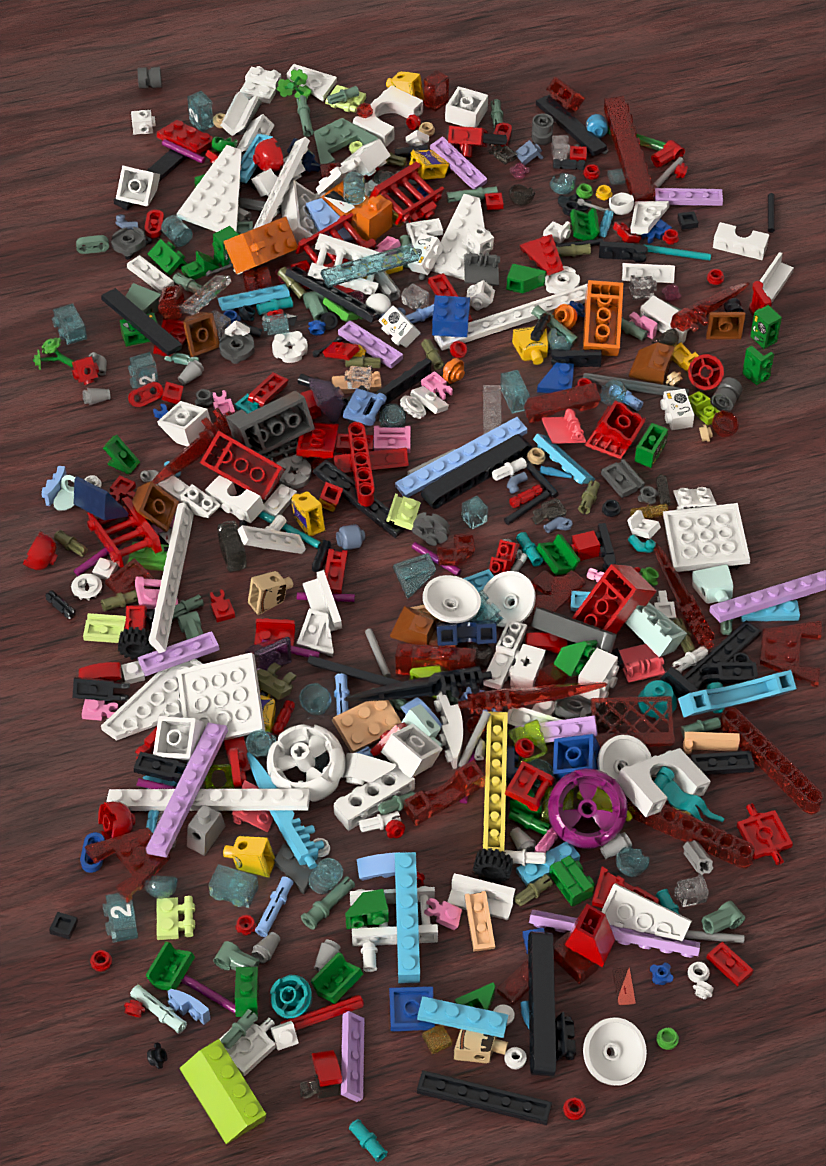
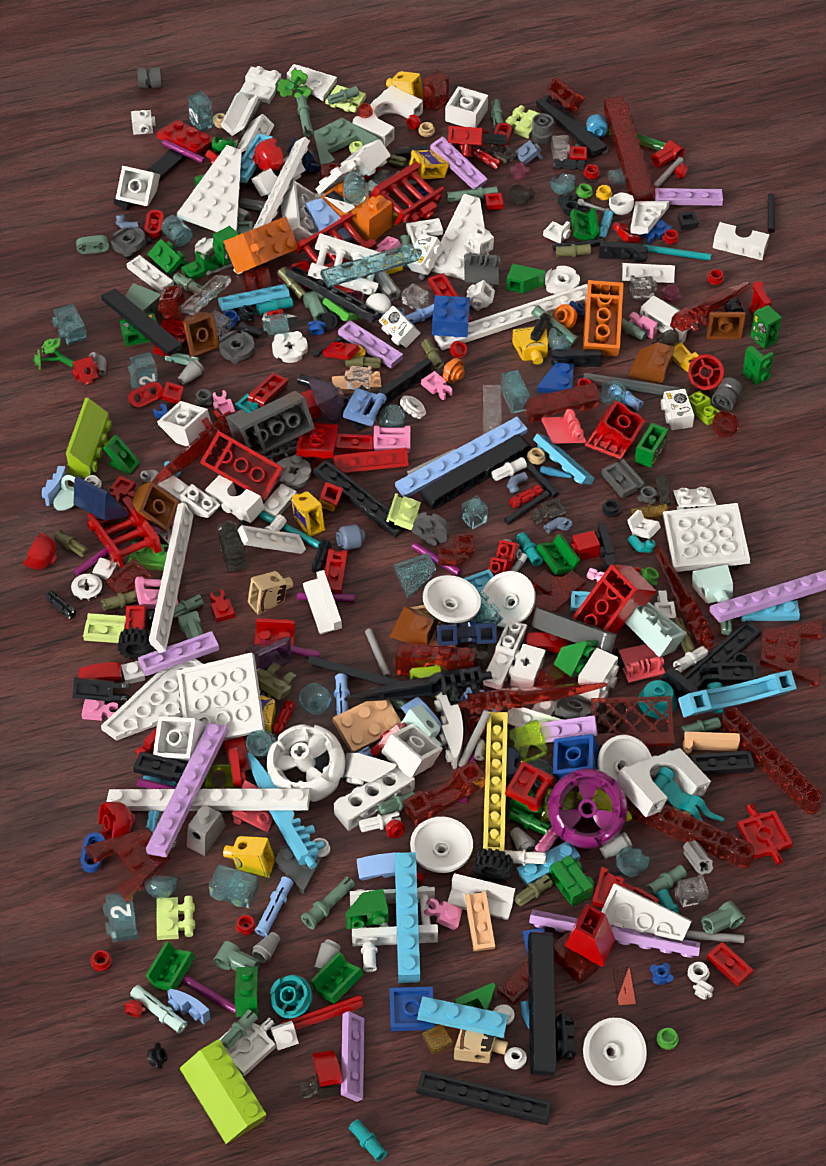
black plate [49,912,78,940] -> none
light grey cone [83,388,110,405] -> none
white tile [225,320,250,336] -> none
white wing [297,609,334,657] -> none
clear light blue wheel [308,858,343,894] -> none
red beam [348,422,375,507] -> none
white plate [406,130,429,146] -> none
white plate [410,386,449,414] -> none
red plate [514,738,534,758] -> none
red wing [520,234,564,276] -> none
red plate [563,1098,586,1120] -> none
olive pin [578,480,600,514] -> none
tan plate [666,371,683,386] -> none
tan plate [699,424,713,442] -> none
white panel [760,252,794,302] -> none
none -> lime slope [66,398,112,479]
none -> white tile [195,237,214,255]
none -> white dish [410,817,473,873]
none -> red axle [472,148,501,169]
none -> yellowish green plate [506,105,540,139]
none -> sand green pin [646,865,687,896]

